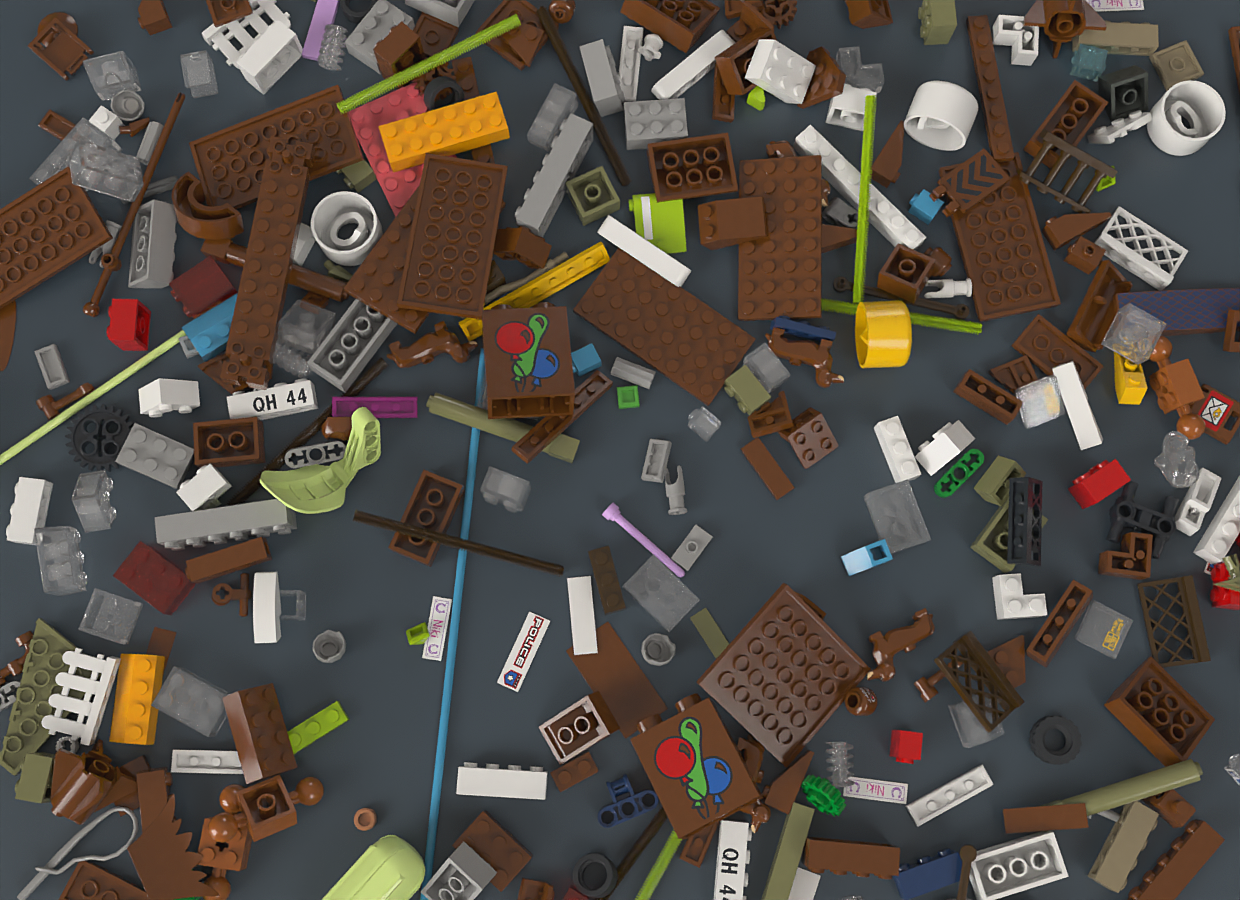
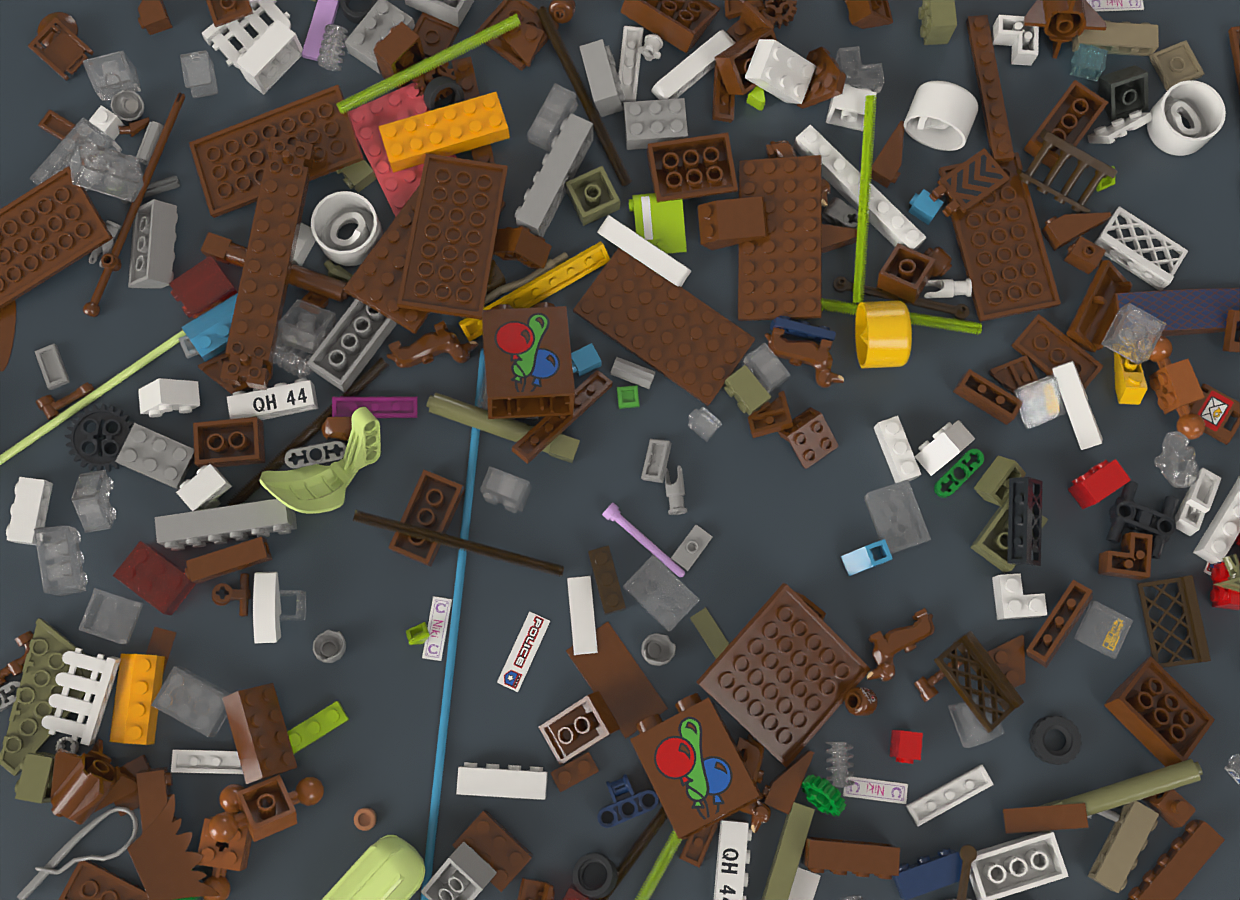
red brick [107,299,151,351] -> none
reddish brown brick [172,171,244,240] -> none
reddish brown tile [740,437,795,500] -> none

